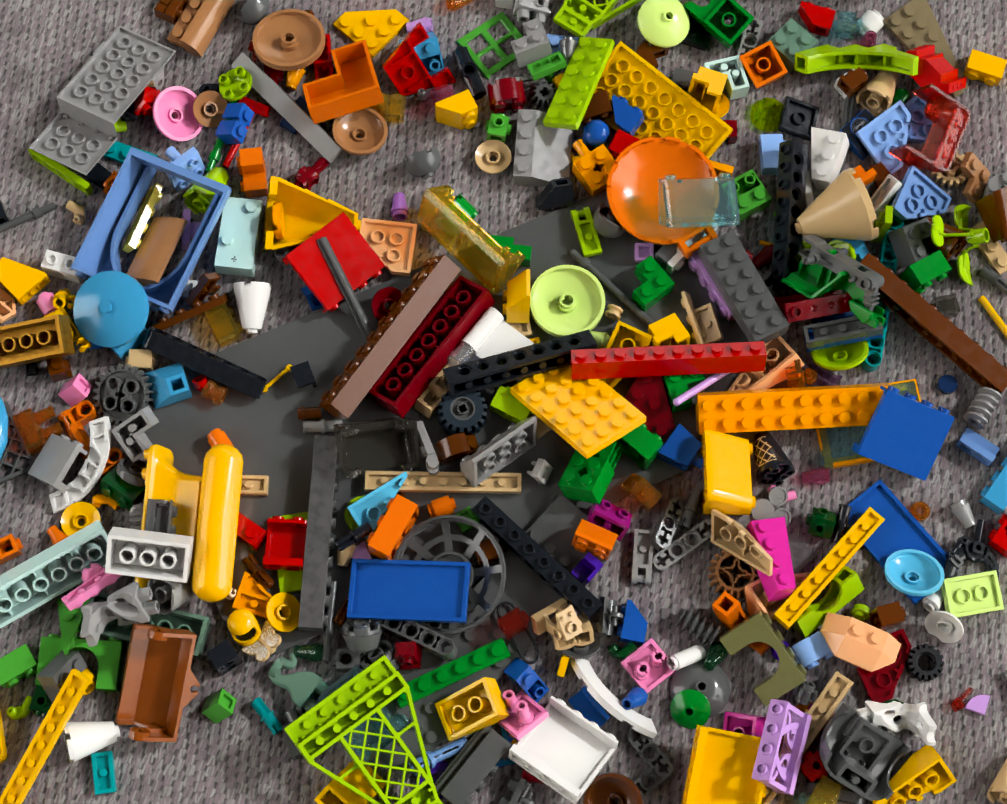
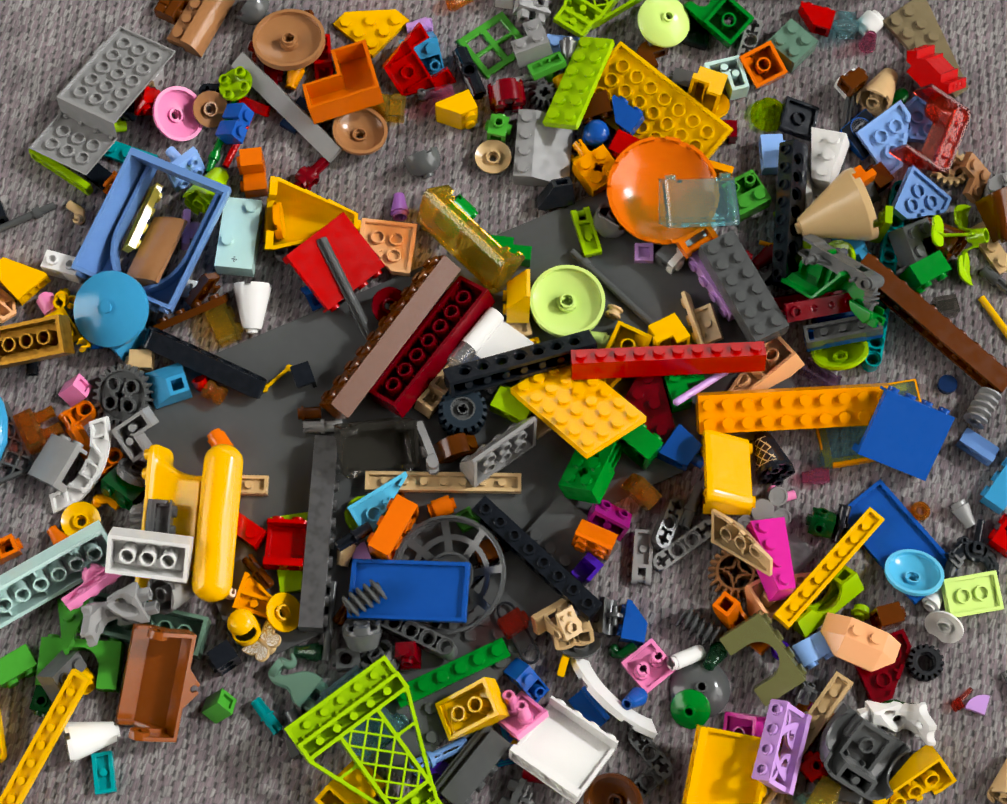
lime arm [7,695,32,720] -> none
reddish brown brick [46,357,73,382] -> none
white tile [527,458,553,485] -> none
green brick [632,255,675,312] -> none
clear orange hips [785,359,818,388] -> none
lime arch [794,43,919,76] -> none
white hinge [870,174,902,222] -> none
yellow brick [963,49,1007,86] -> none
none -> dark grey piece [341,579,388,619]

